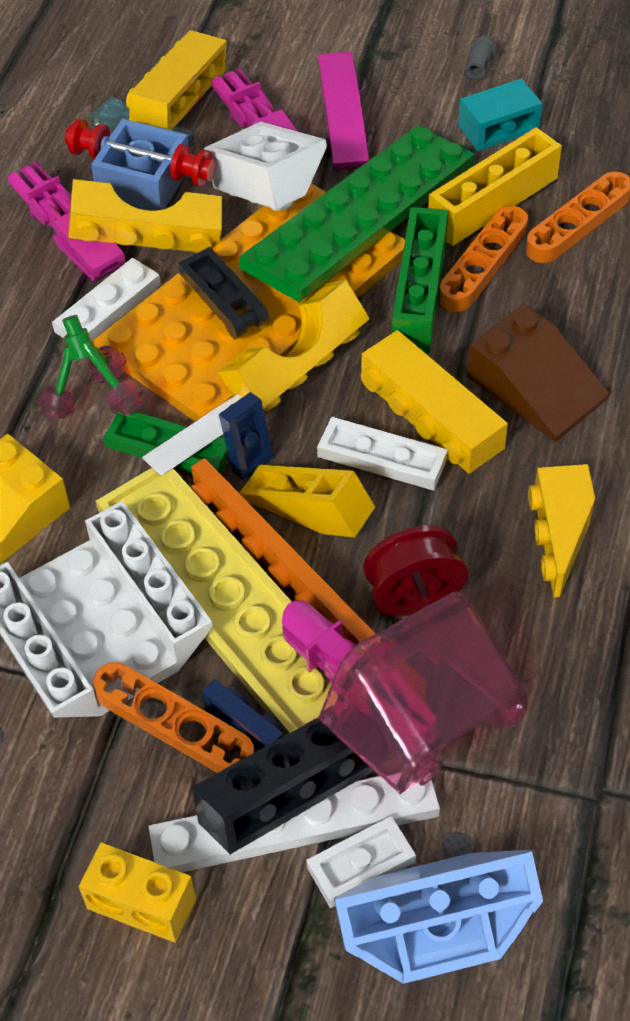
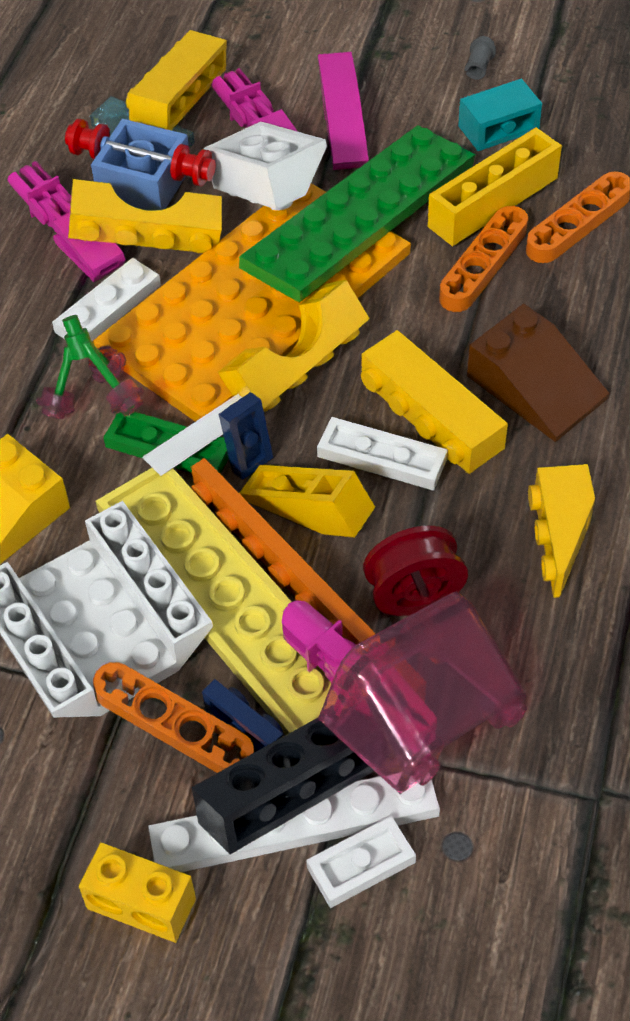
black plate [178,247,270,339] -> none
light blue wedge [334,850,543,984] -> none
green brick [392,207,448,353] -> none

